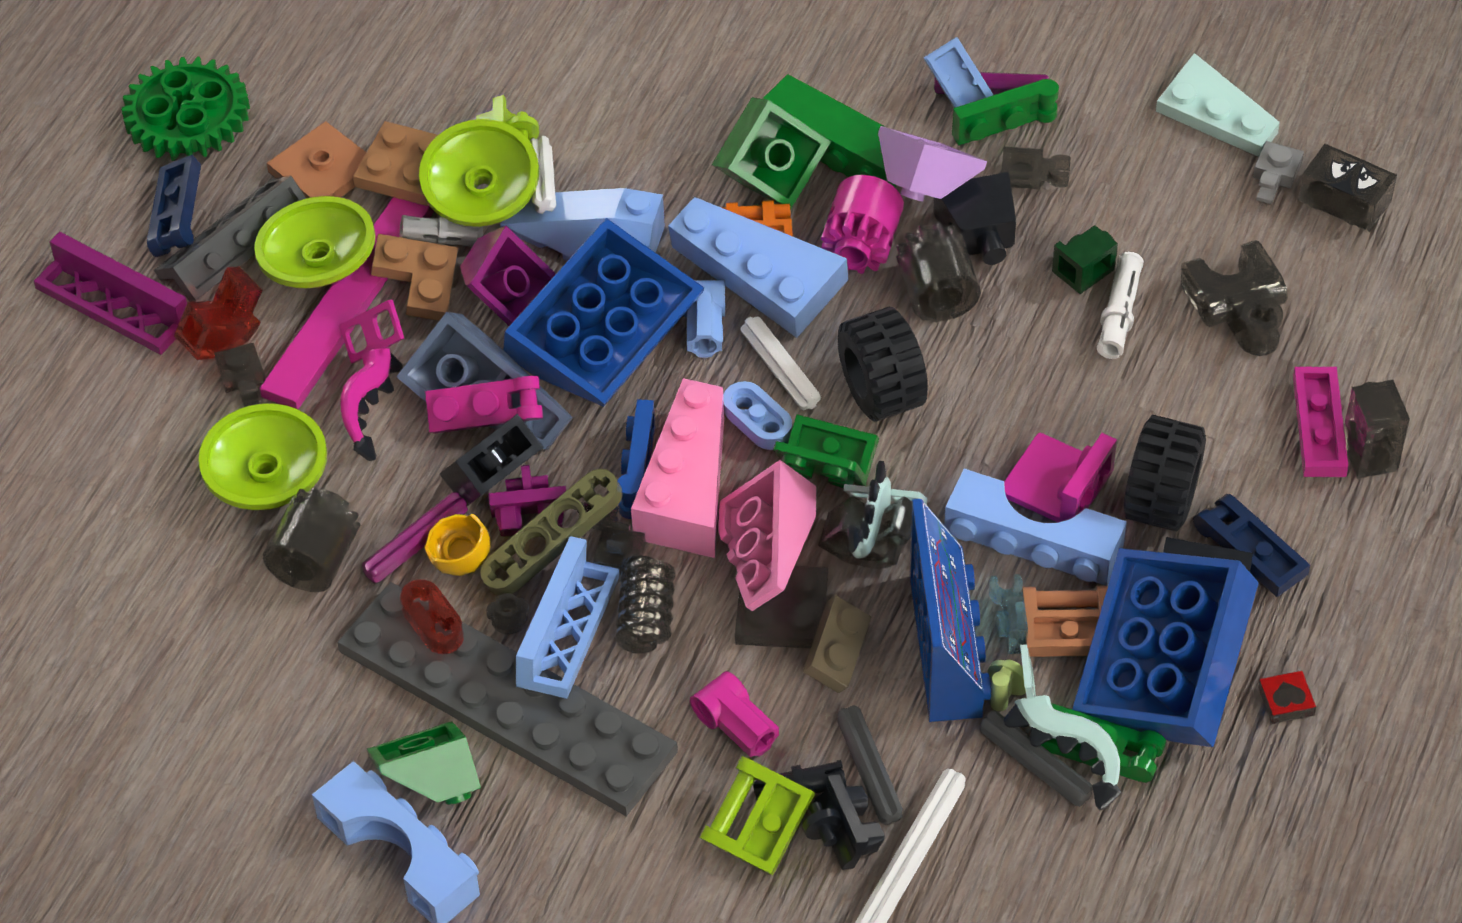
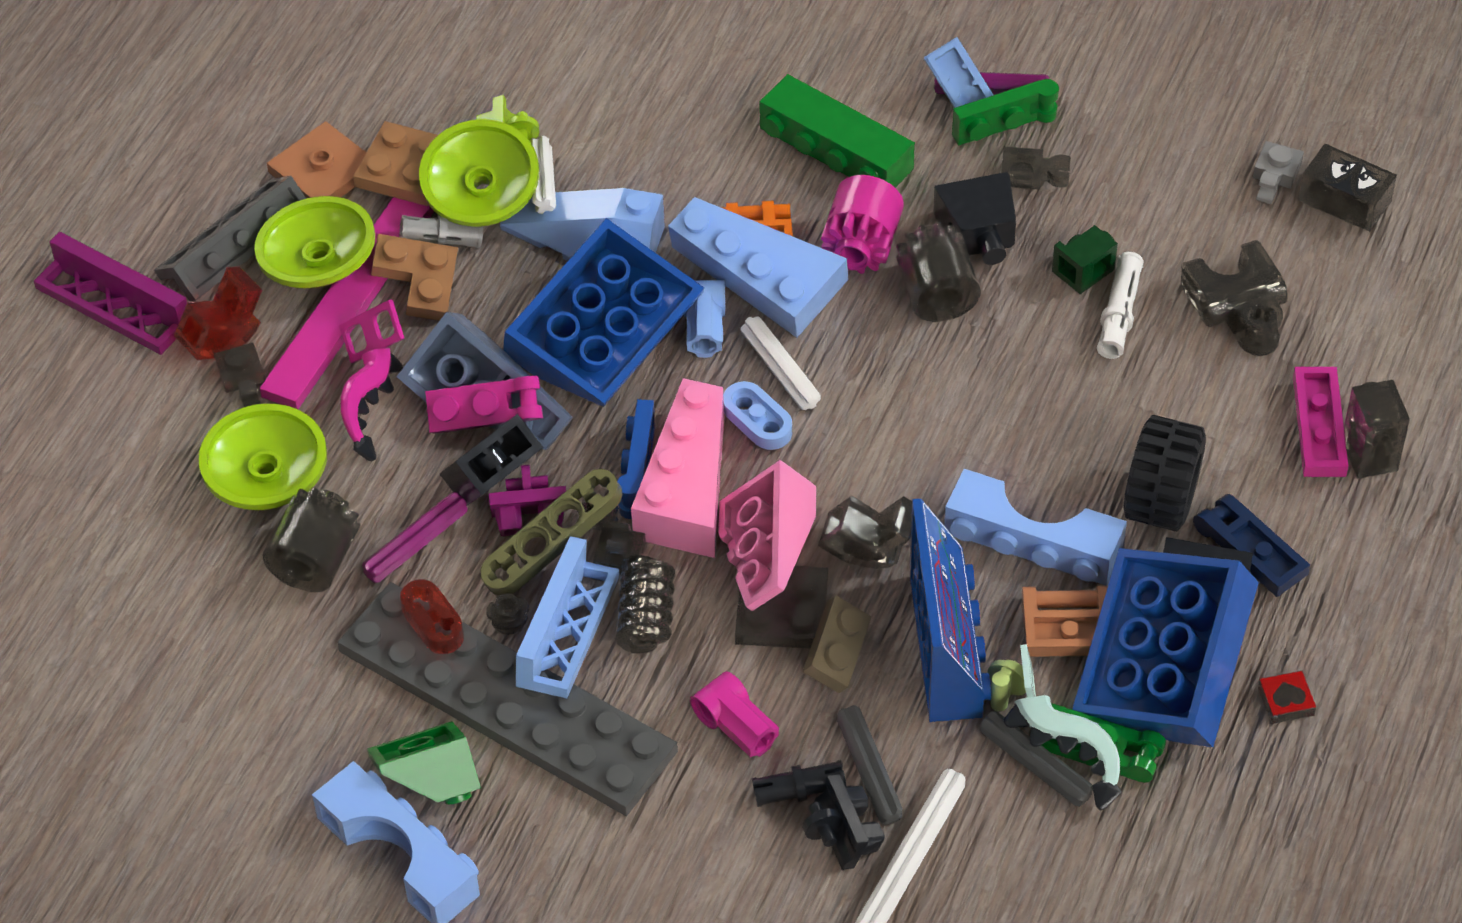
green gear [121,56,250,161] -> none
dark blue plate [147,155,201,257] -> none
yellow hair [424,514,490,576] -> none
magenta slope [460,226,556,326] -> none
lime plate [699,756,815,876] -> none
green slope [712,97,831,210] -> none
green bracket [773,414,879,488] -> none
black tyre [838,306,928,422] -> none
light aqua piece [844,461,928,558] -> none
lavender slope [878,126,987,202] -> none
clear light blue plate [989,574,1028,654] -> none
dark pink bracket [1004,433,1117,522] -> none
light aqua wing [1156,53,1280,157] -> none

